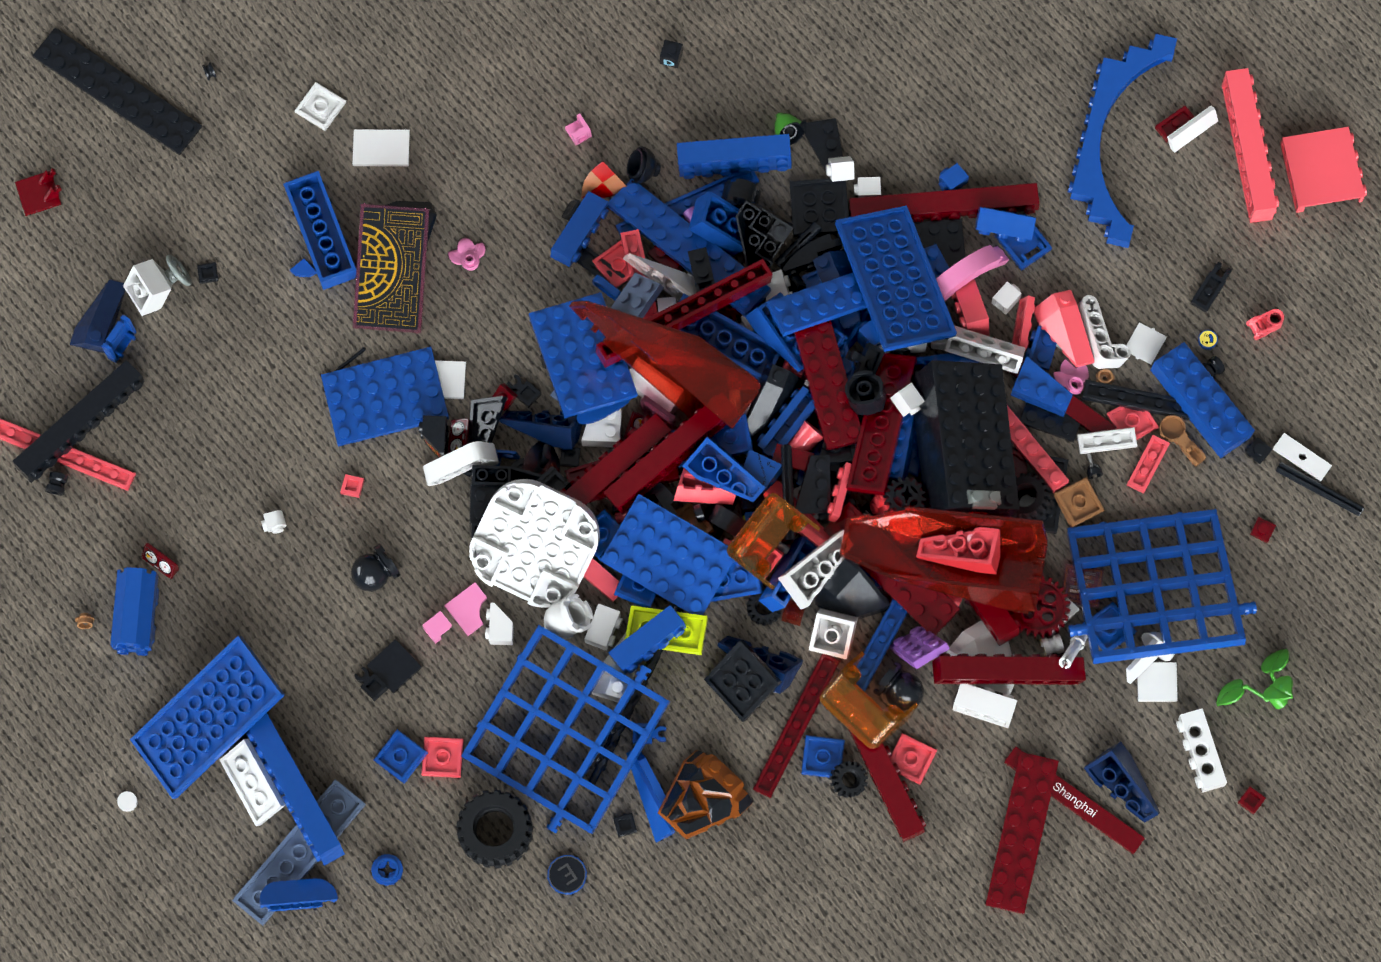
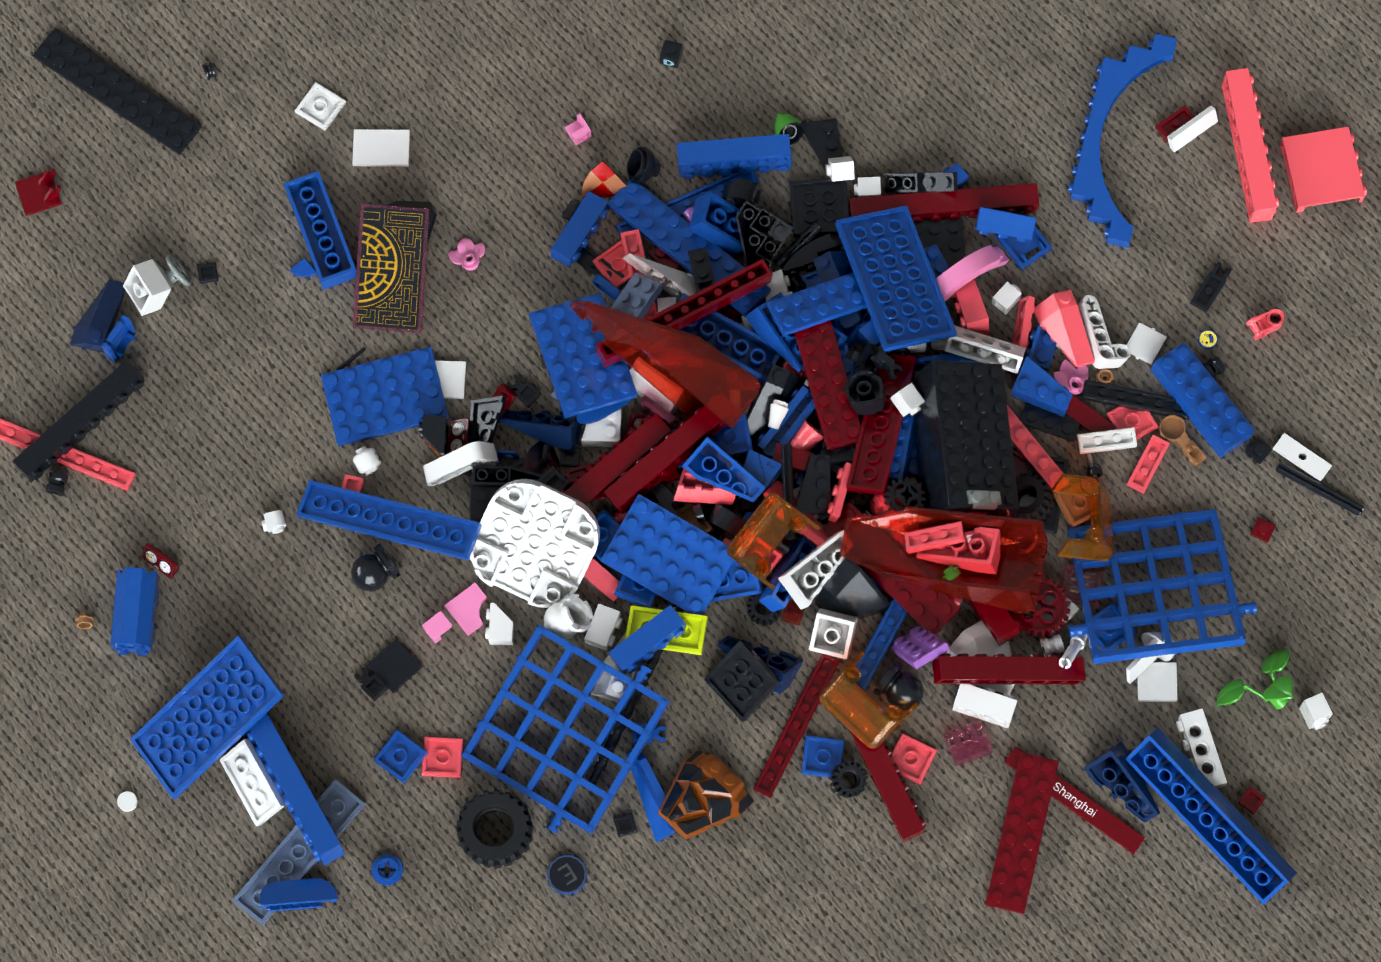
none -> blue plate [296,480,482,561]
none -> white head [353,446,381,476]
none -> white cone [768,400,789,429]
none -> black plate [869,349,903,380]
none -> black slope [885,171,958,192]
none -> coral plate [904,521,965,554]
none -> bright green plate [943,565,961,582]
none -> clear pink plate [944,722,993,766]
none -> clear orange windscreen [1052,474,1115,561]
none -> blue brick [1125,728,1297,905]
none -> white brick [1299,693,1333,730]

